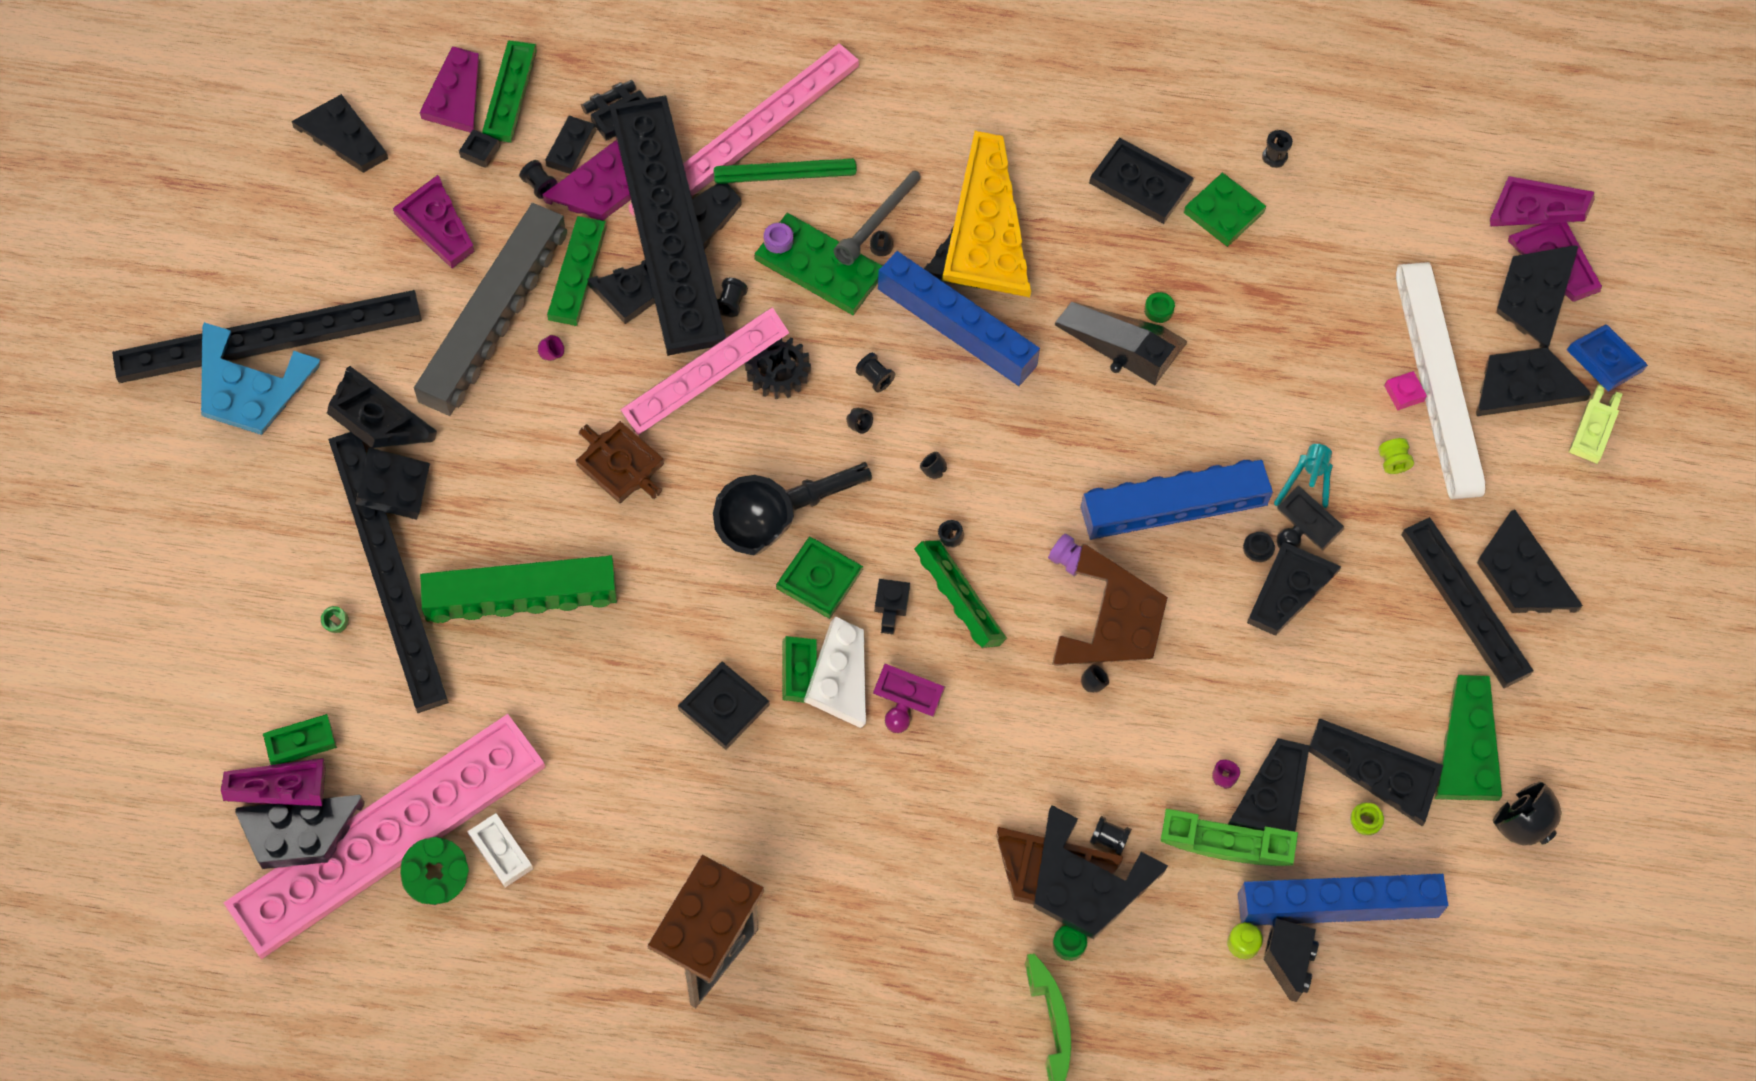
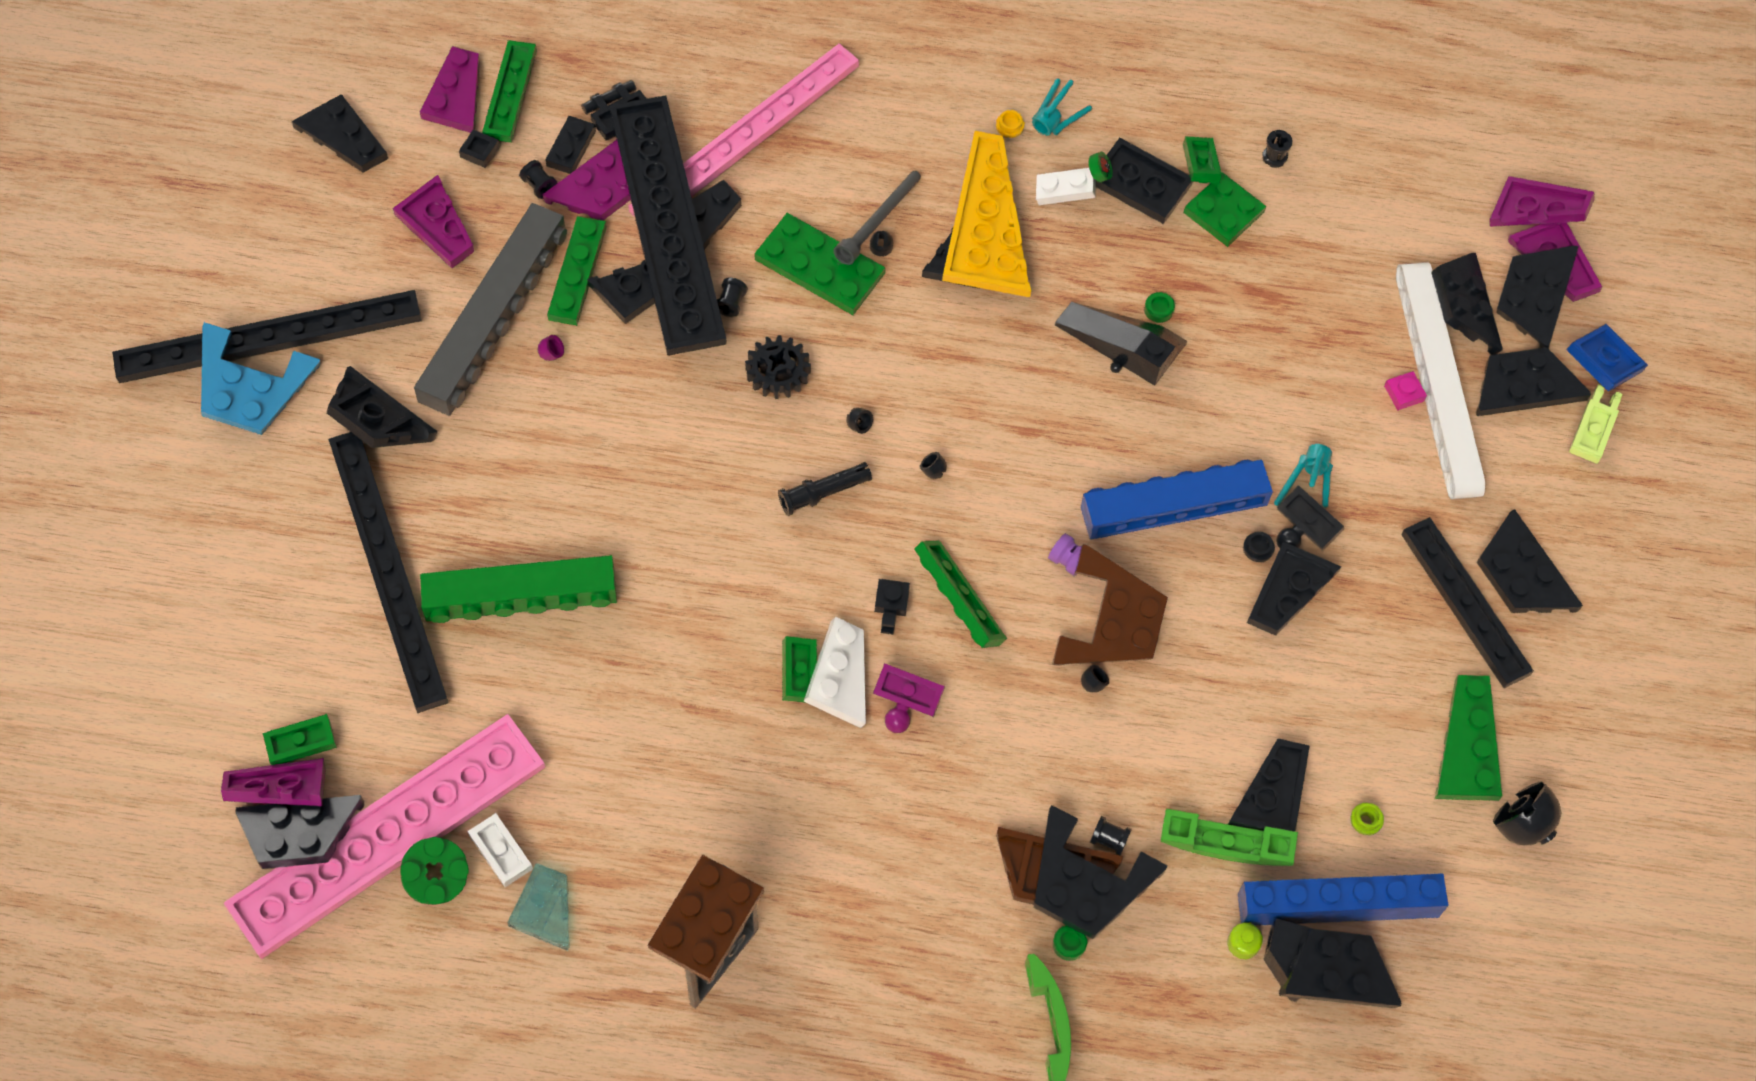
green hinge [321,606,349,633] -> none
black plate [355,447,430,520] -> none
reddish brown plate [576,421,664,504] -> none
bright pink plate [620,307,789,435] -> none
black plate [678,661,770,750] -> none
green axle [713,158,857,184] -> none
black cylinder [713,475,794,556] -> none
medium lavender tile [764,223,793,253] -> none
green plate [776,536,863,619] -> none
black bush [856,352,895,393] -> none
blue brick [878,251,1040,386] -> none
black hinge [938,520,964,548] -> none
magenta hinge [1212,760,1240,789] -> none
black wing [1309,718,1443,826] -> none
lime wheel [1378,438,1415,474] -> none
none -> clear light blue wing [507,863,570,951]
none -> yellow plate [996,110,1024,138]
none -> teal plant [1032,78,1092,136]
none -> white plate [1036,168,1096,205]
none -> green tile [1088,151,1113,183]
none -> green plate [1183,136,1222,183]
none -> black wing [1279,929,1401,1008]
none -> black wing [1431,252,1503,355]

